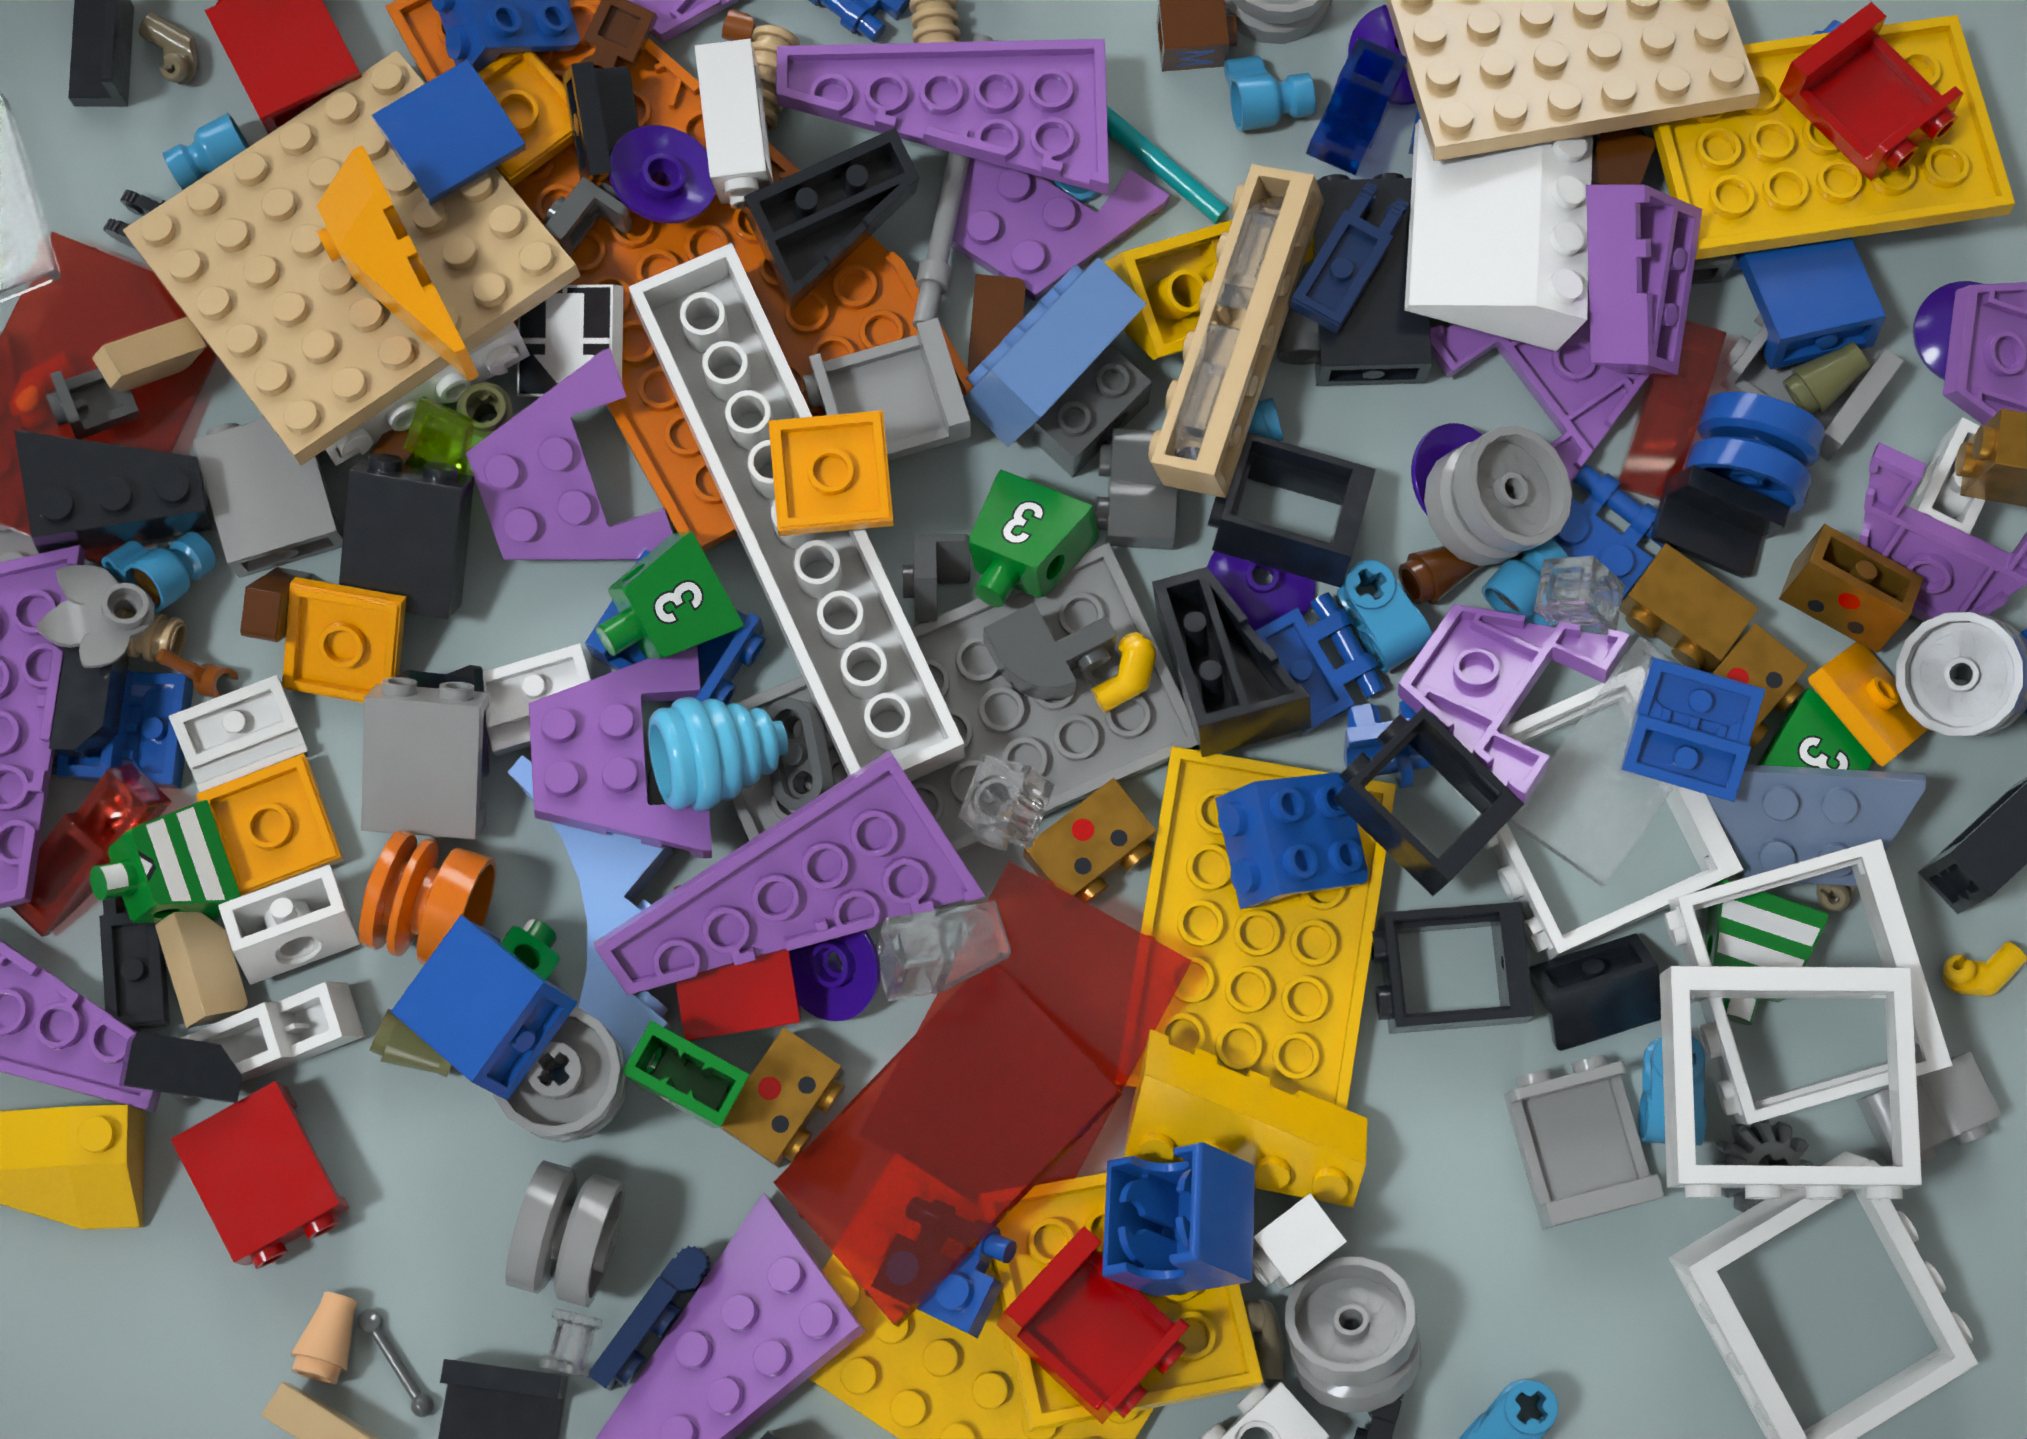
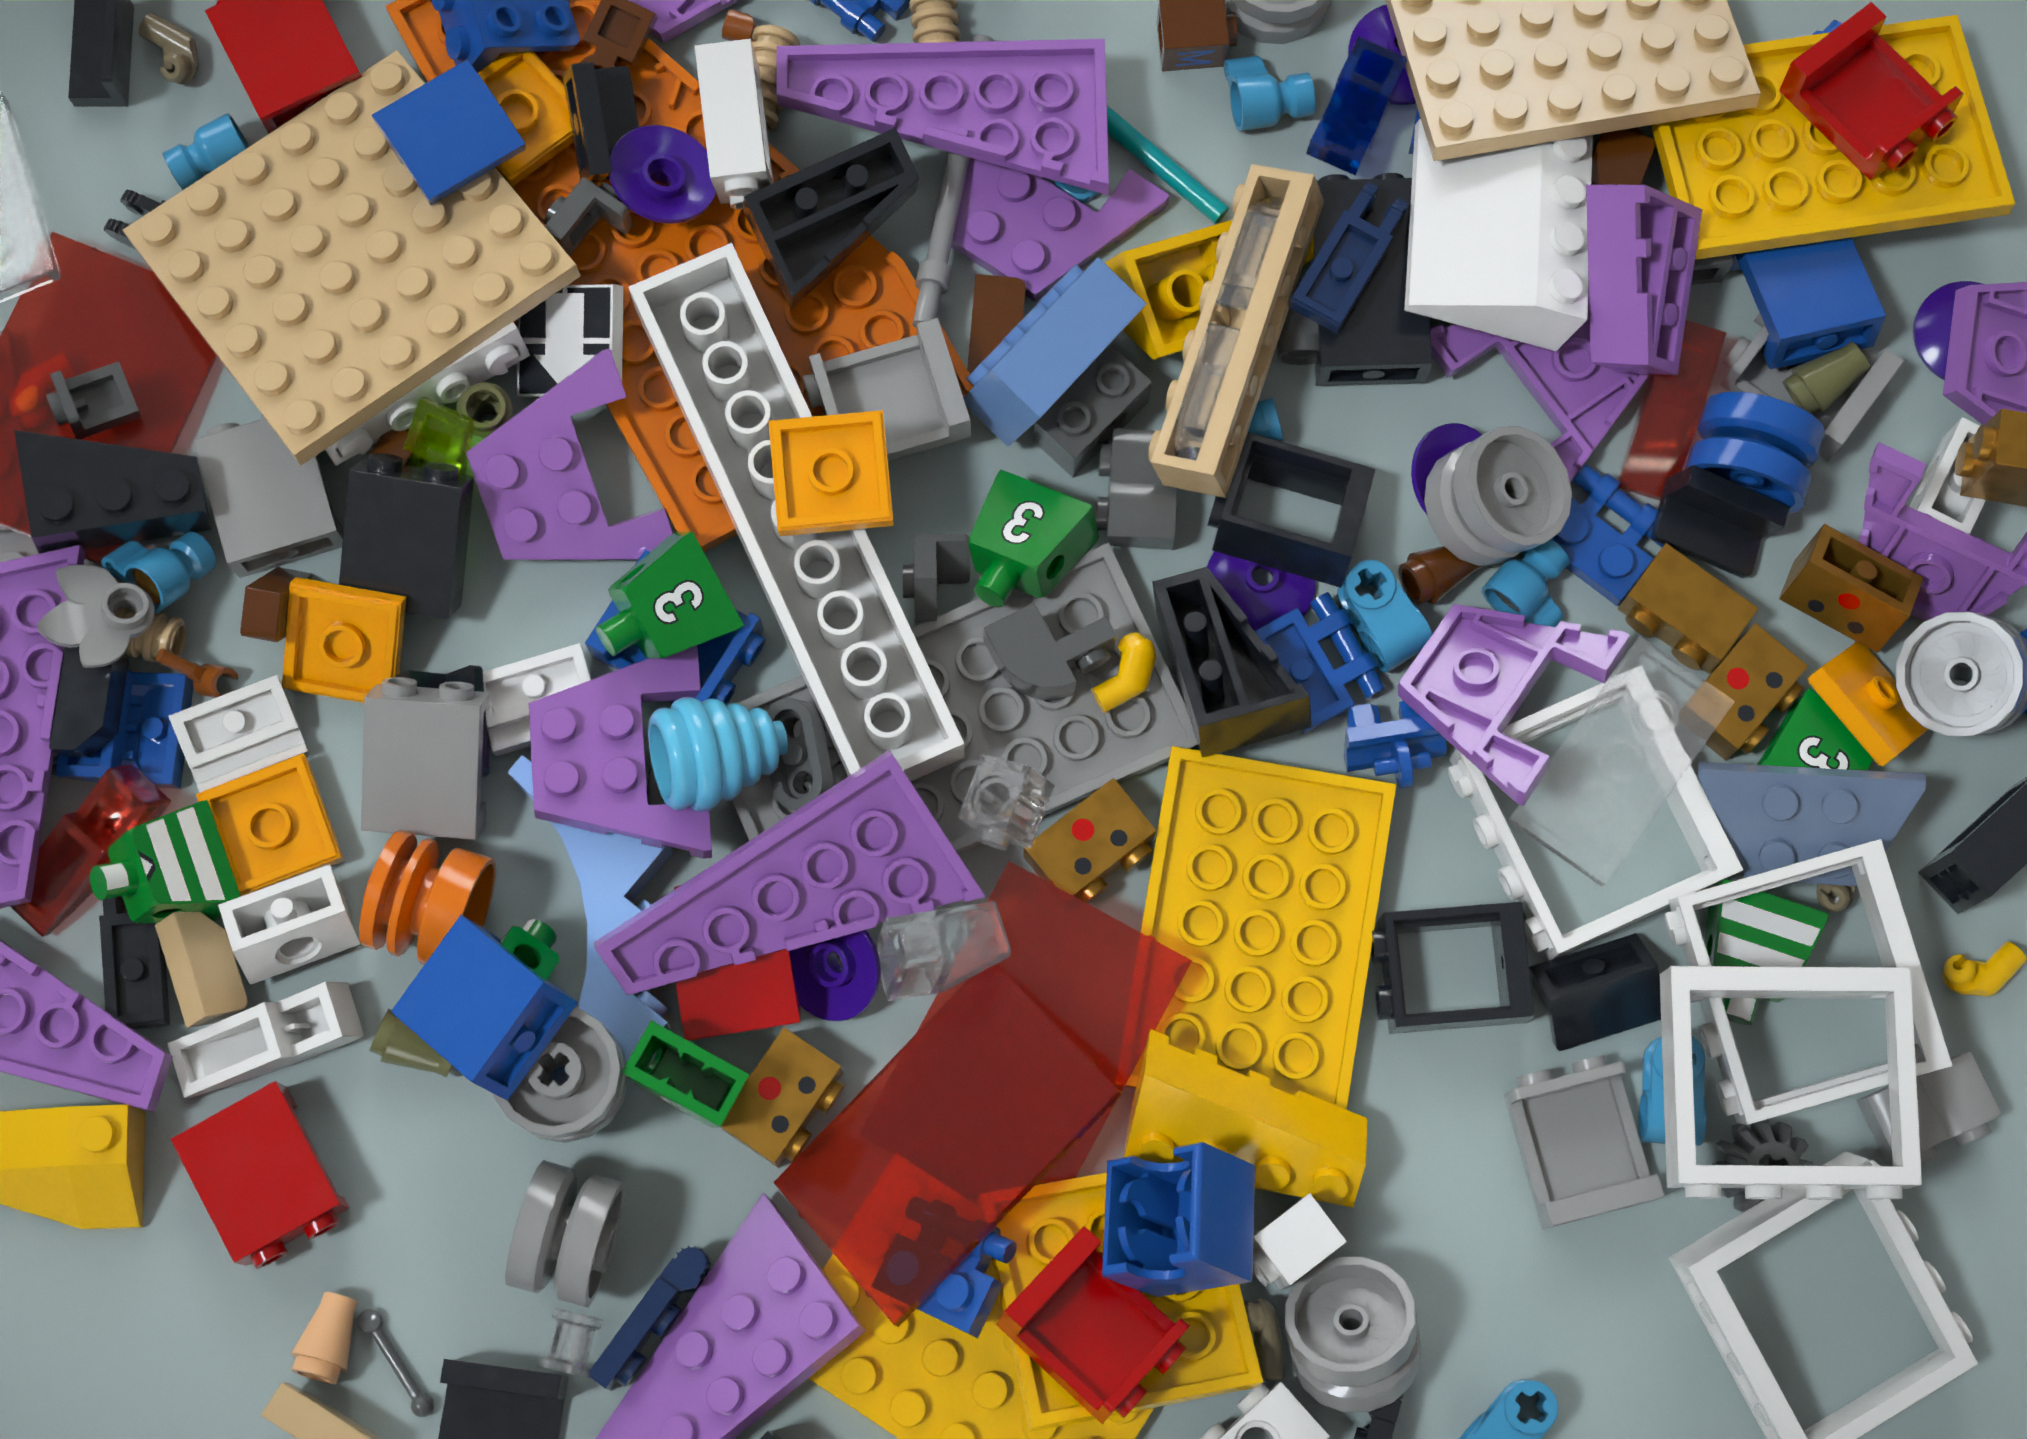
tan piece [92,317,207,393] -> none
black piece [119,1032,242,1103] -> none
light orange wedge [316,145,480,381] -> none
blue bracket [1215,772,1368,909] -> none
black window [1333,707,1524,896] -> none
clear brick [1534,556,1625,636] -> none
blue slope [1621,656,1765,802] -> none

